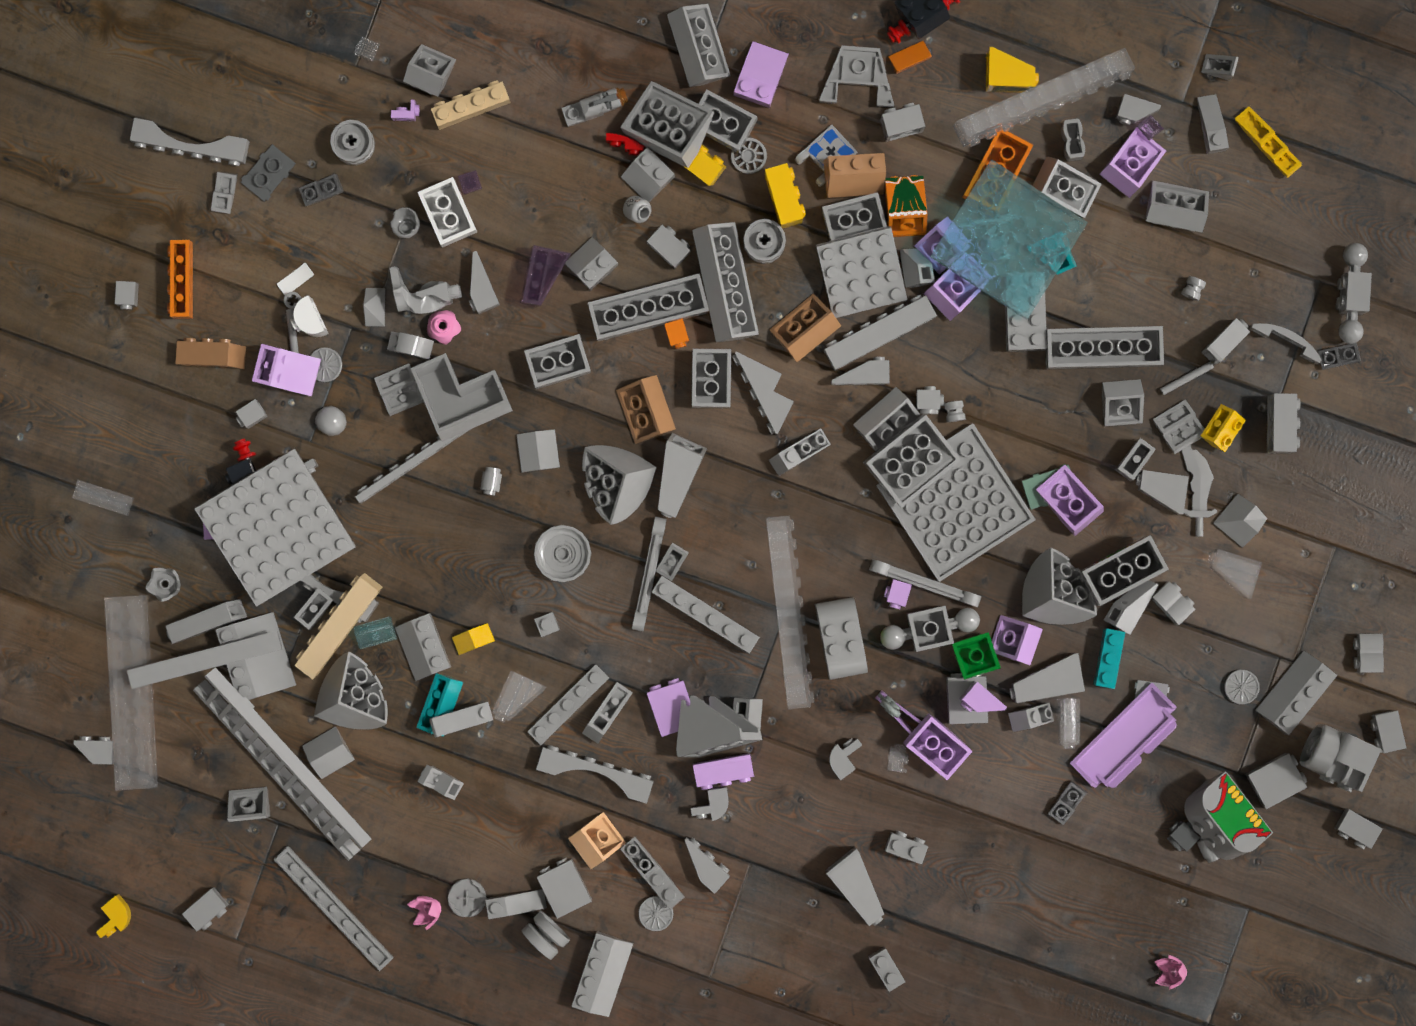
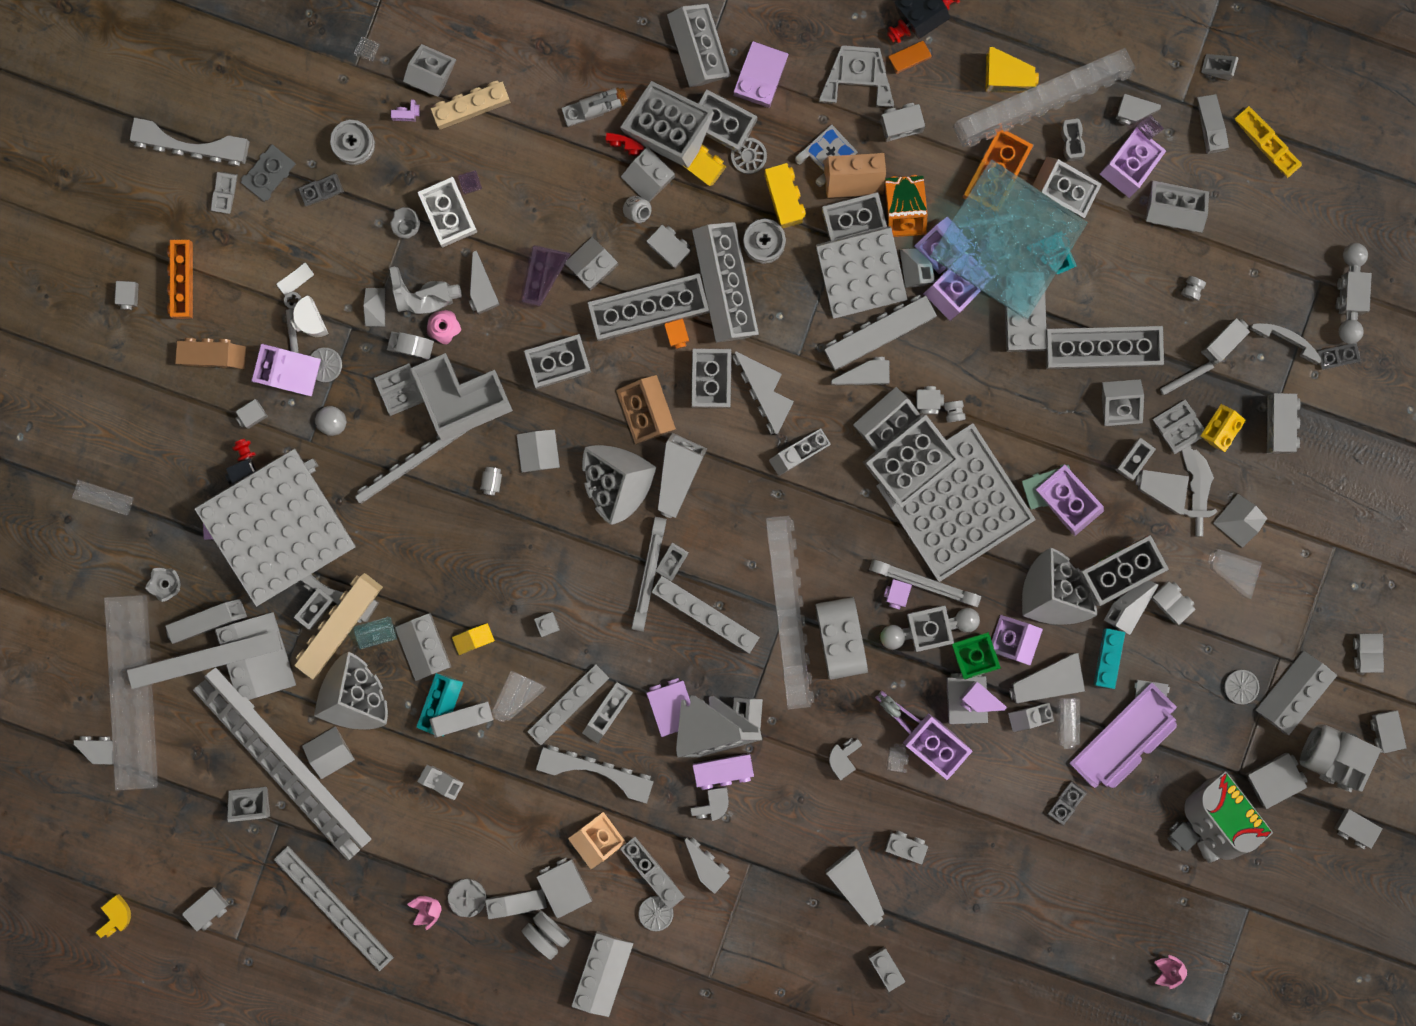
light grey hat [534,525,591,582] -> none
medium nougat slope [770,294,841,362] -> none

